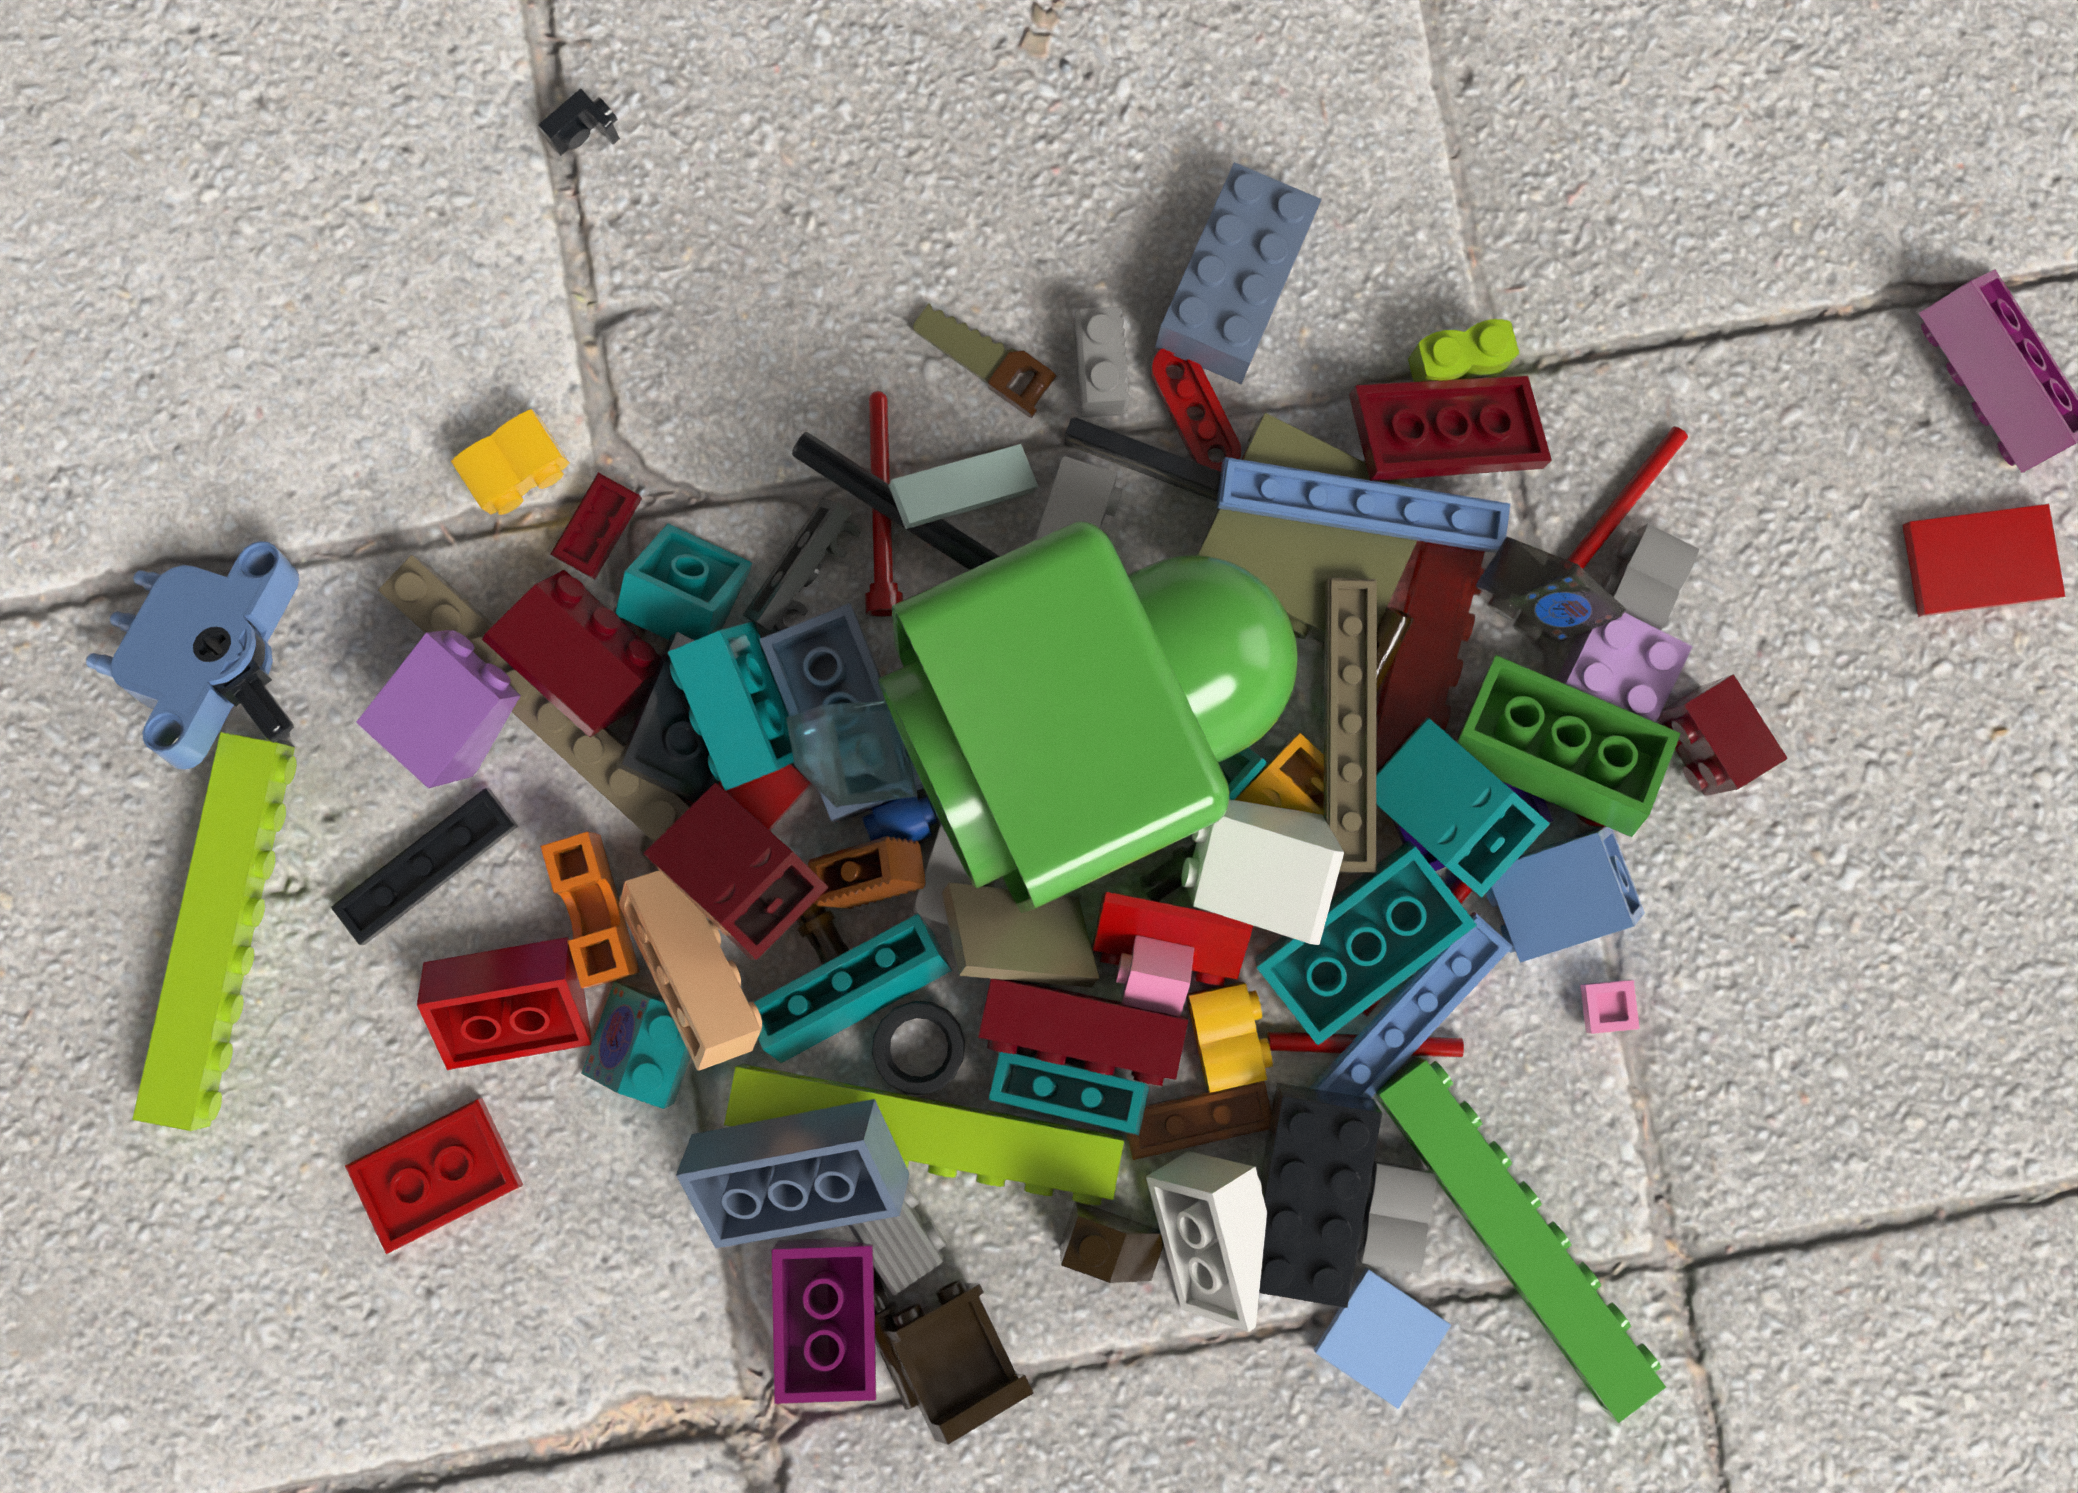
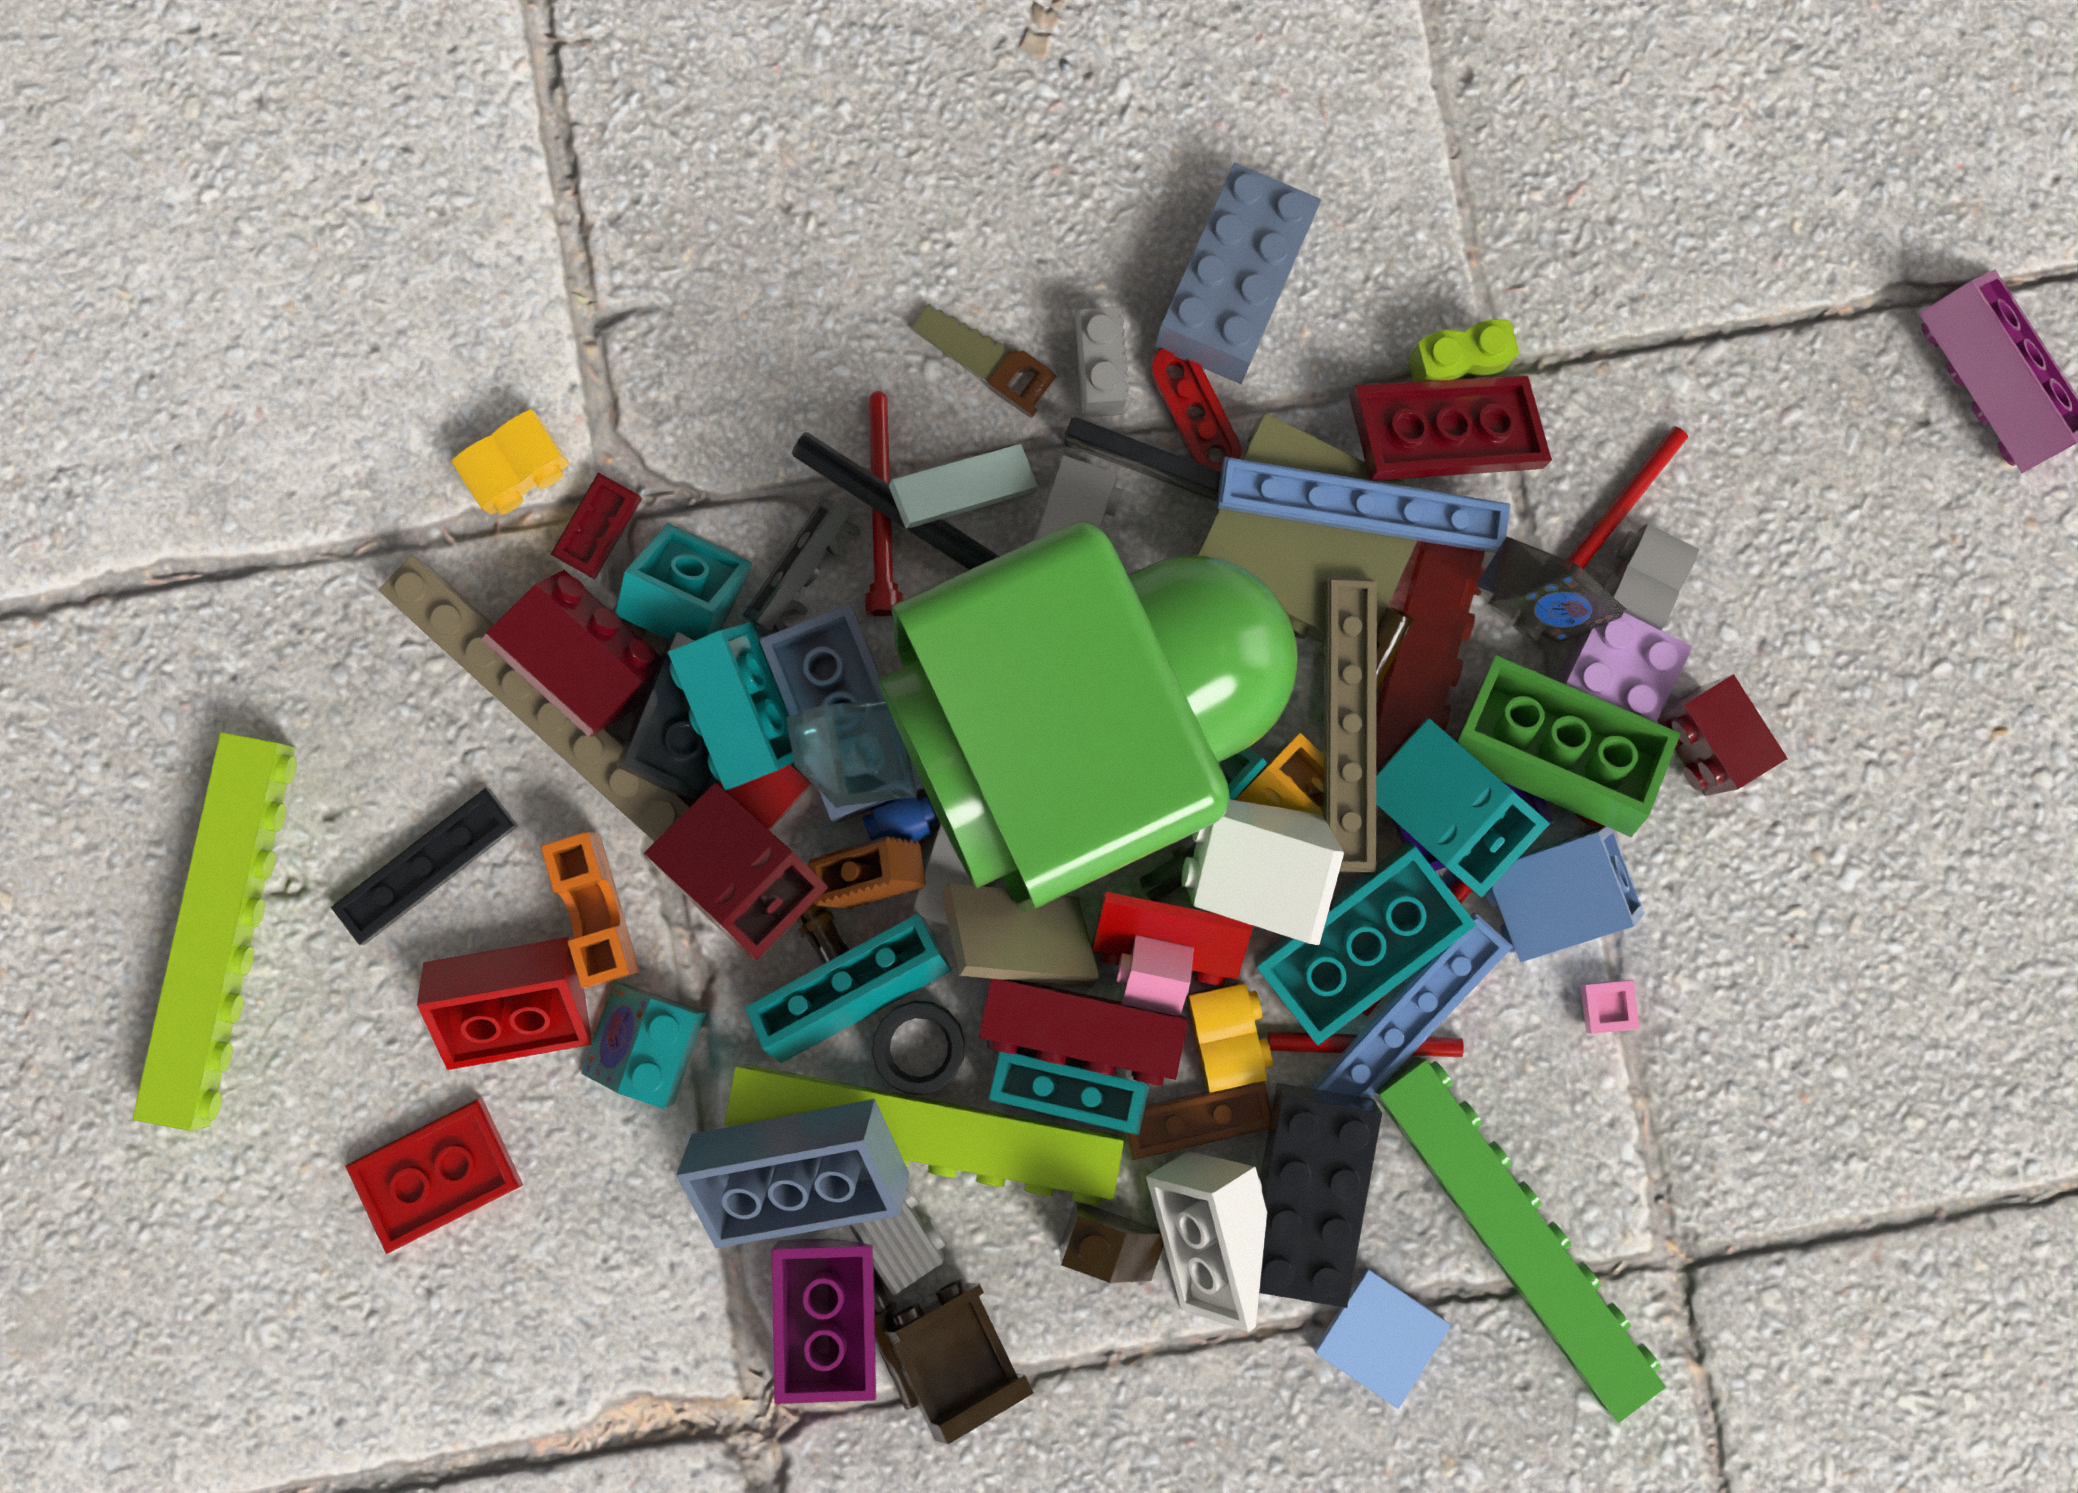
medium blue piece [86,541,300,770] -> none
medium lavender slope [356,630,521,789] -> none
black bracket [538,88,620,156] -> none
light nougat brick [619,870,762,1071] -> none
light grey brick [1356,1161,1435,1273] -> none
red tile [1902,504,2066,617] -> none

